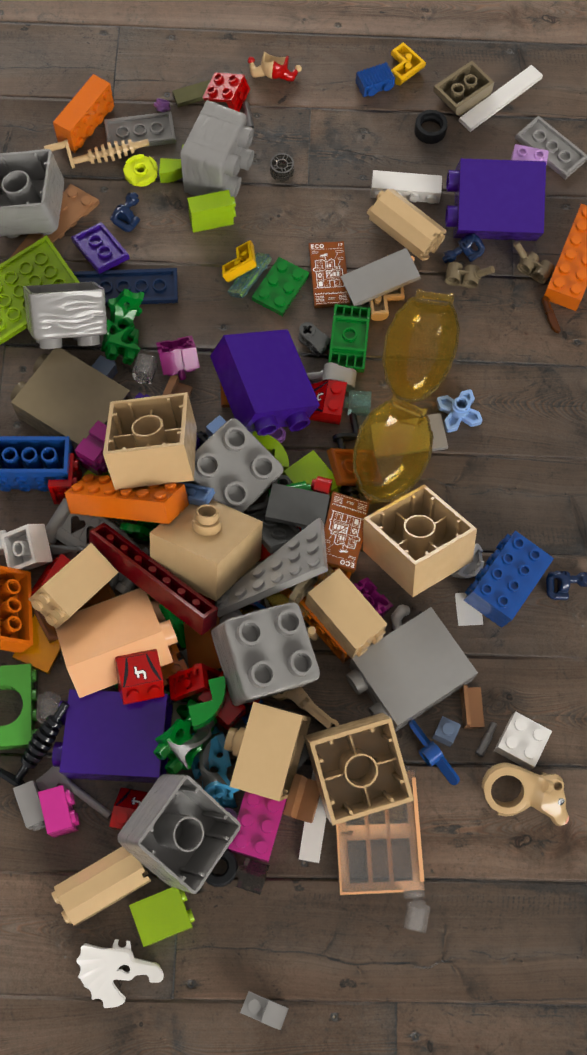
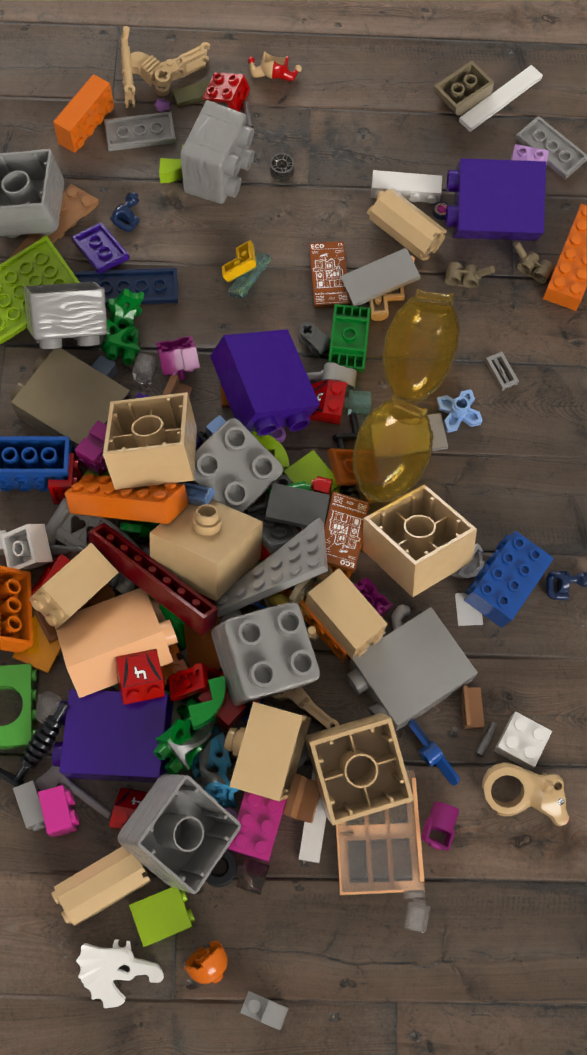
tan piece [44,139,150,169] -> none
neon yellow plate [123,154,158,187] -> none
lime brick [187,190,236,233] -> none
green plate [252,257,310,316] -> none
blue brick [356,62,395,97] -> none
yellow brick [391,42,426,86] -> none
black tyre [414,110,448,144] -> none
sand blue brick [431,716,461,747] -> none
dark blue piece [442,233,485,264] -> none
reddish brown piece [541,296,561,333] -> none
none -> tan piece [121,26,210,108]
none -> orange cylinder [184,940,228,984]
none -> magenta piece [421,801,460,851]
none -> tile [432,202,448,220]
none -> light grey tile [485,352,519,391]

